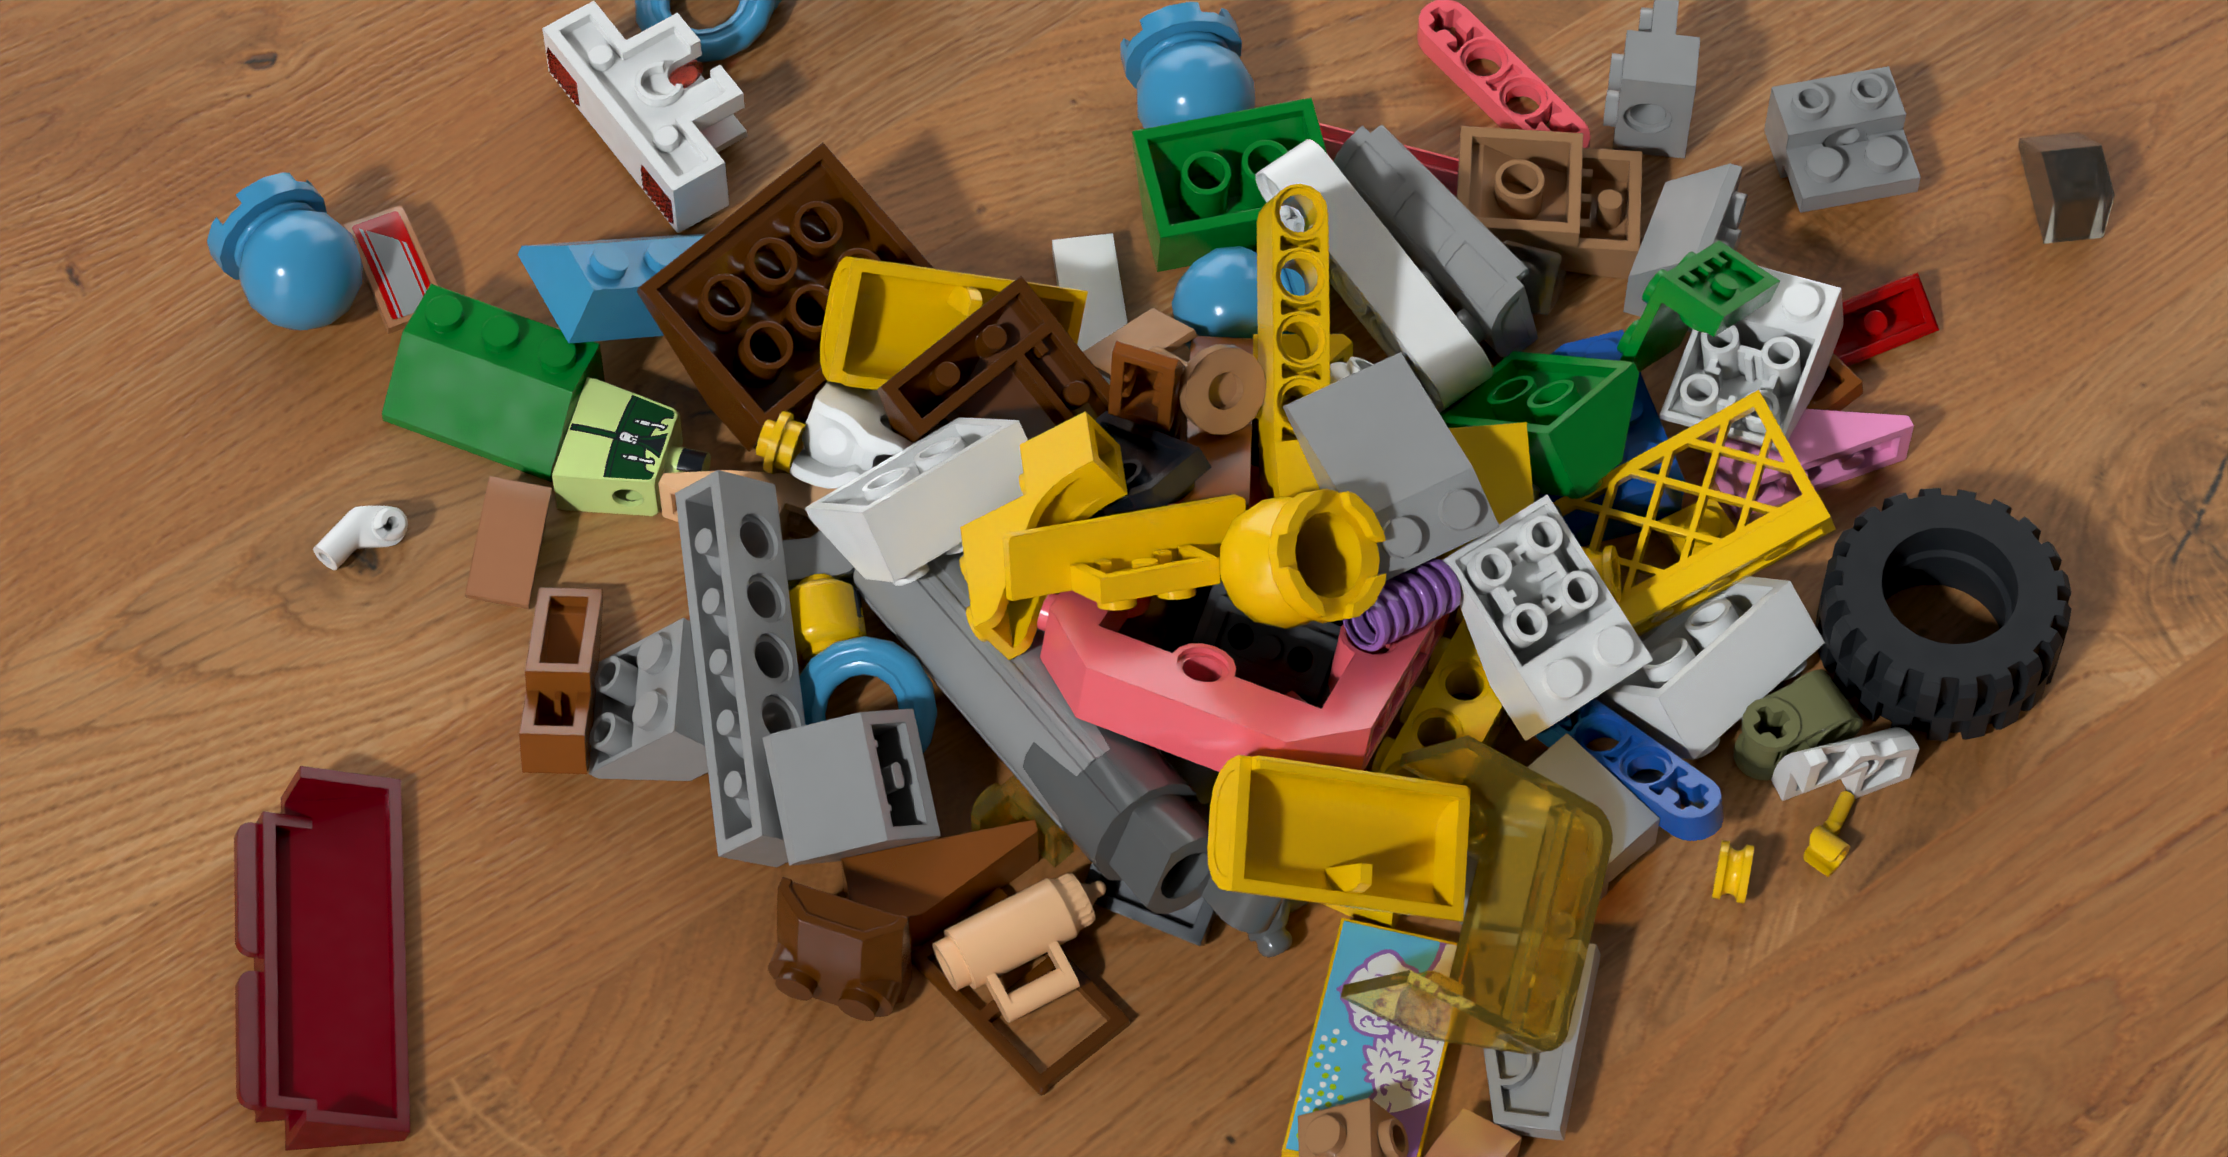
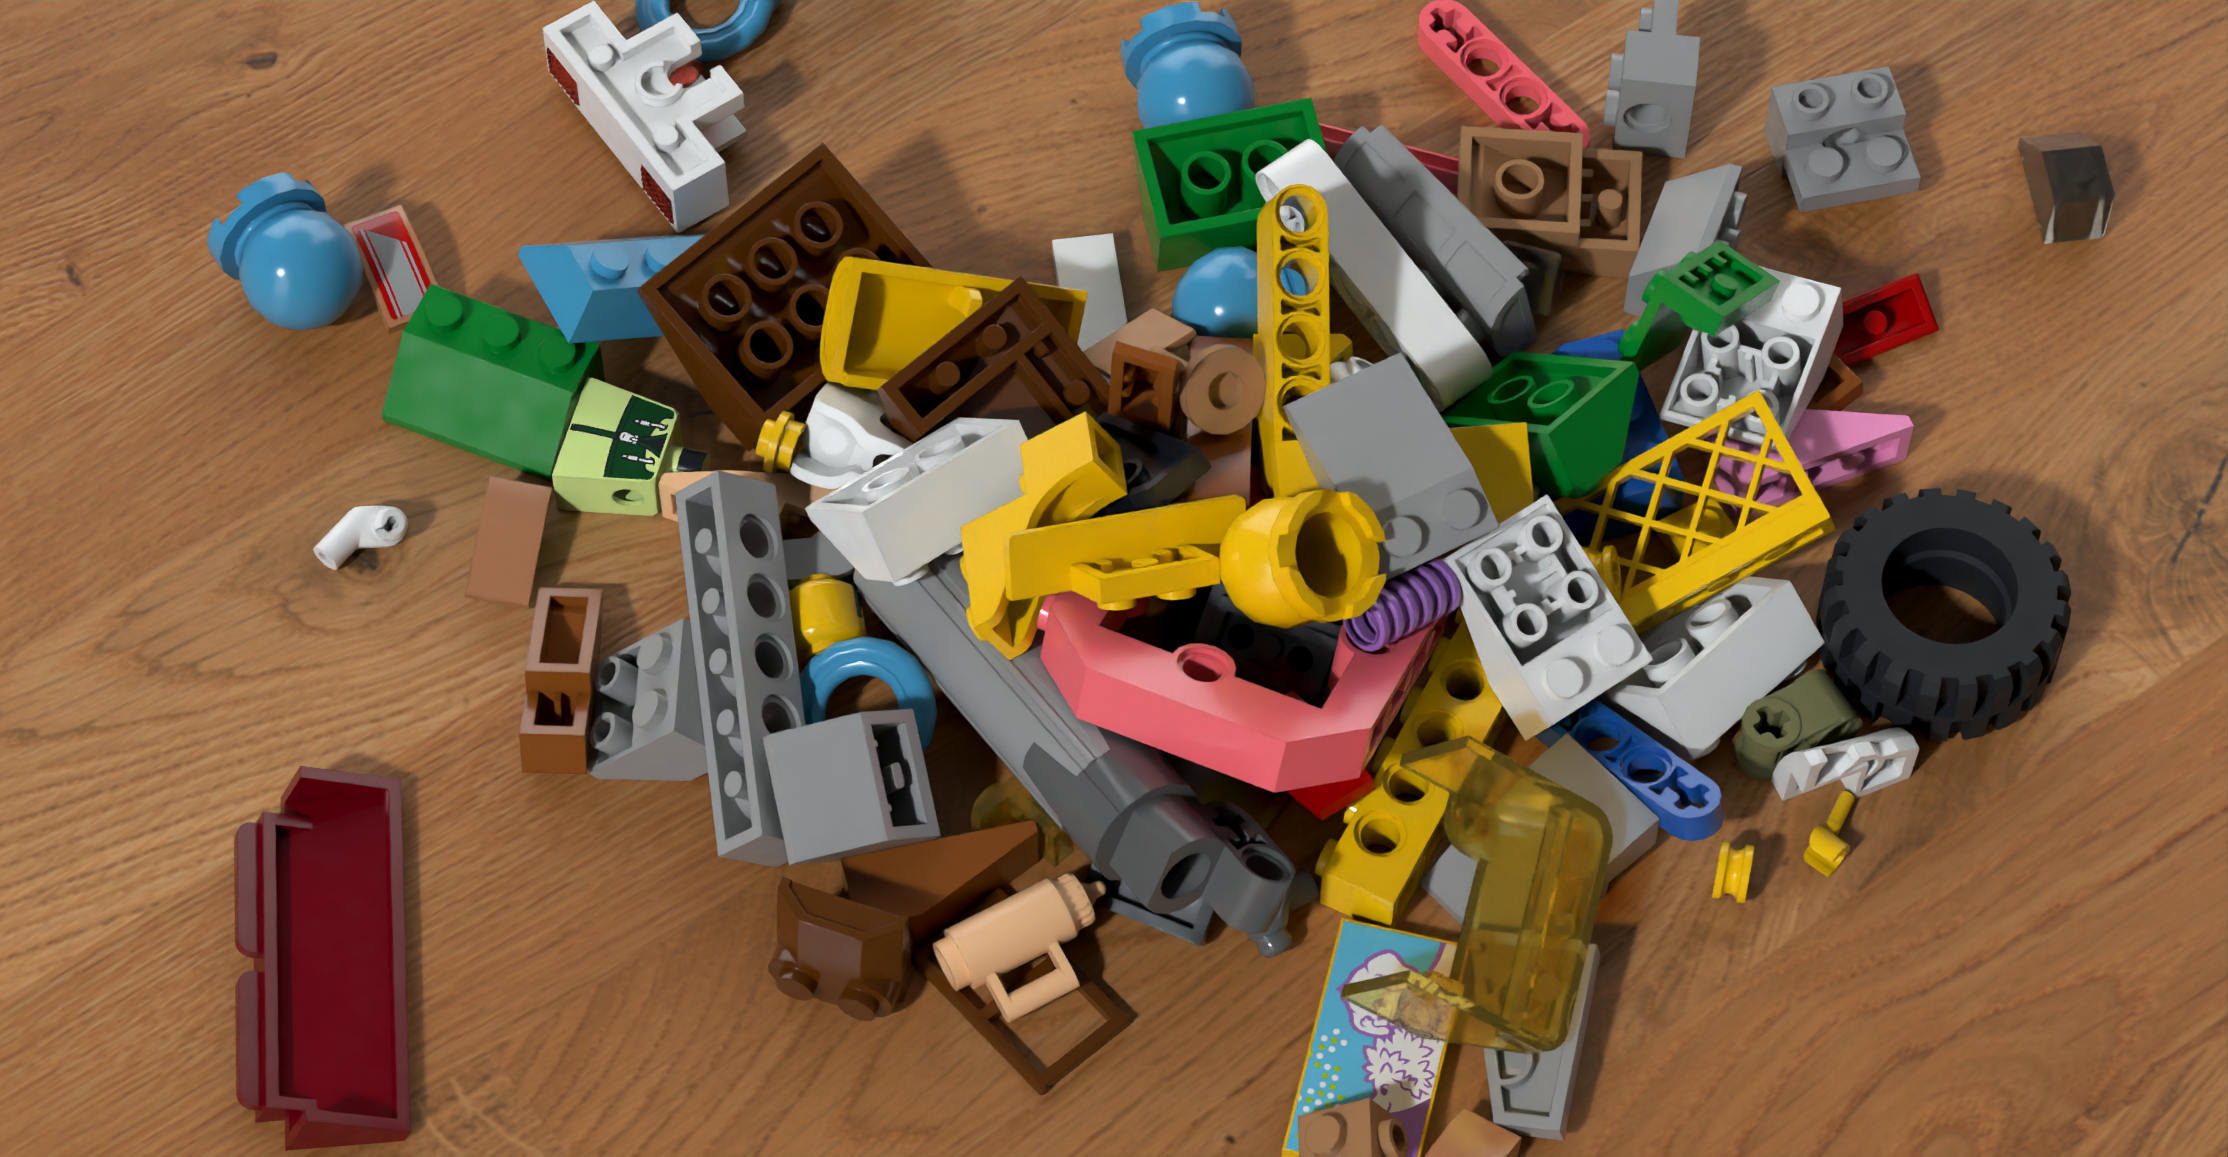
yellow container [1207,755,1471,922] -> none

